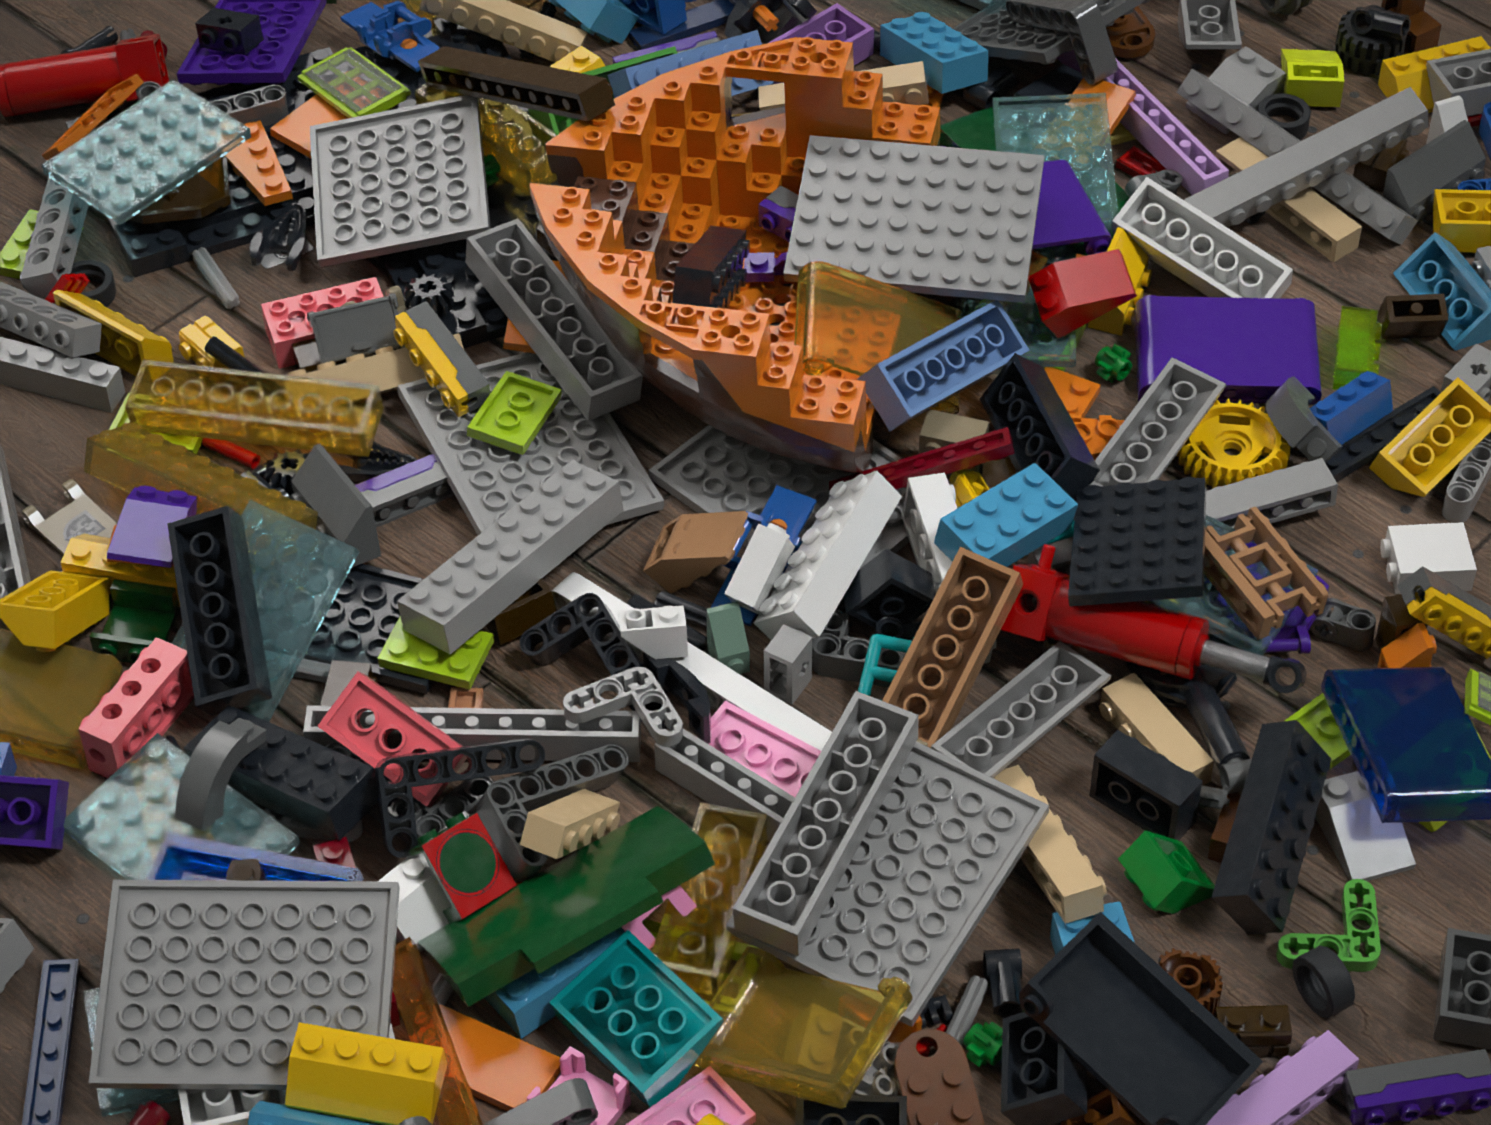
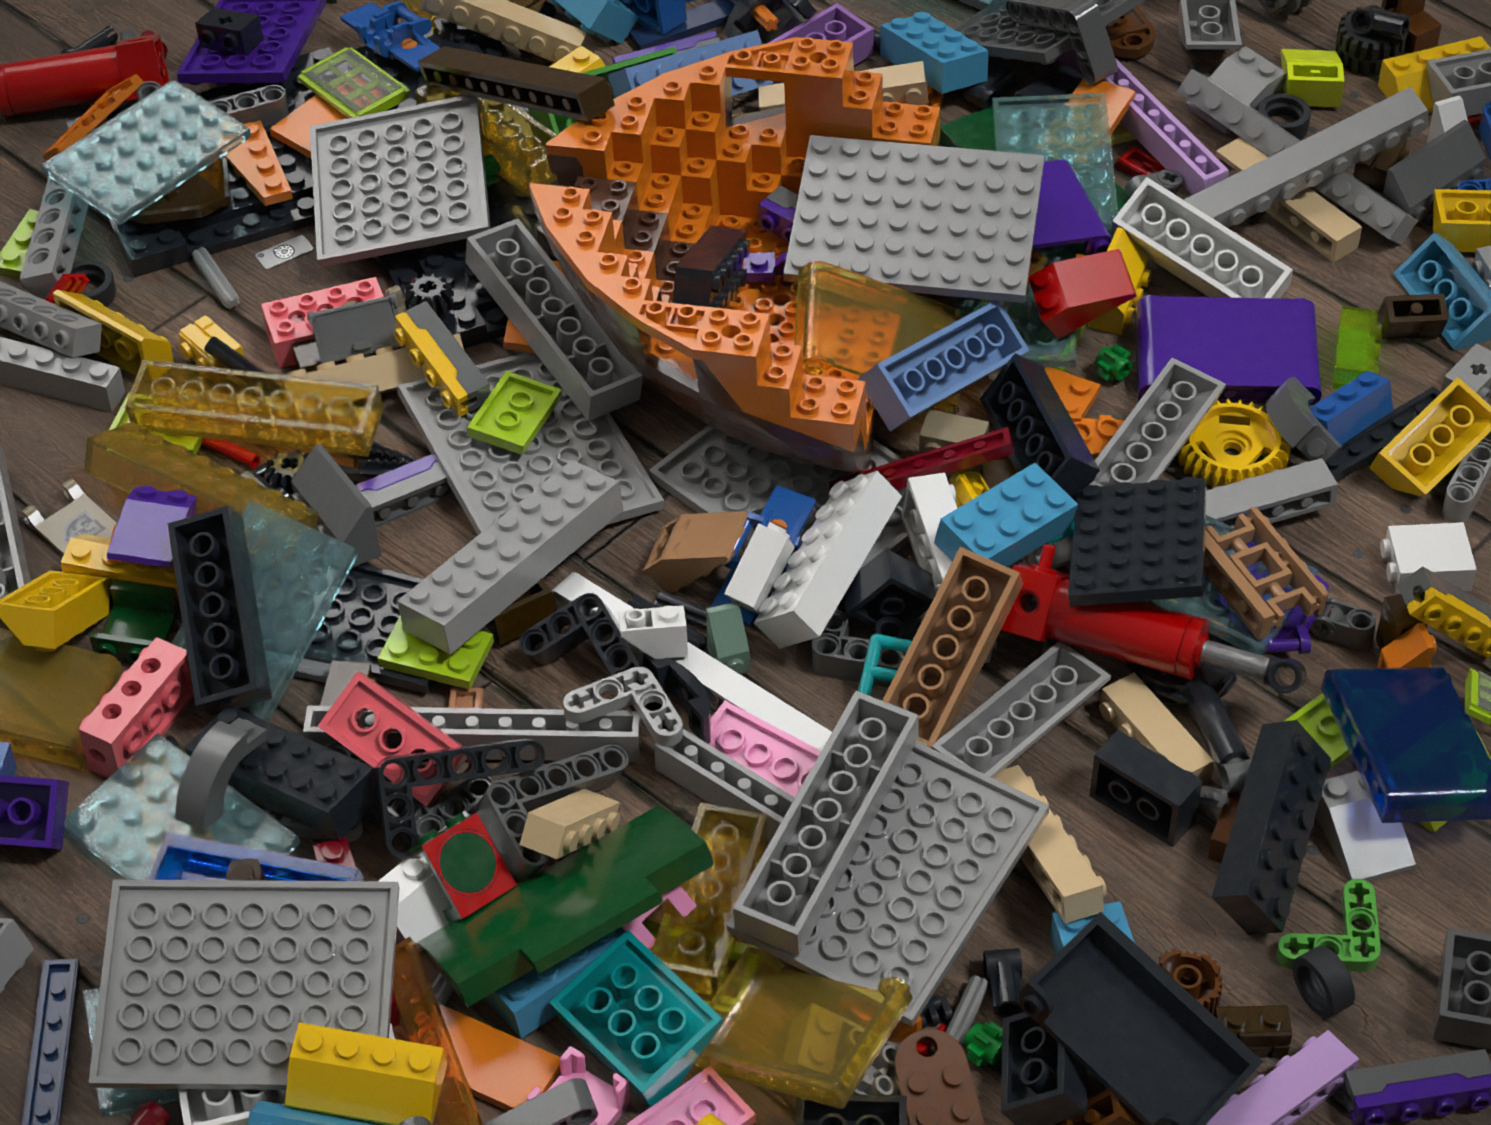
black animal [250,203,306,271] -> none
light grey brick [764,624,812,705] -> none
green slope [1118,831,1215,914] -> none

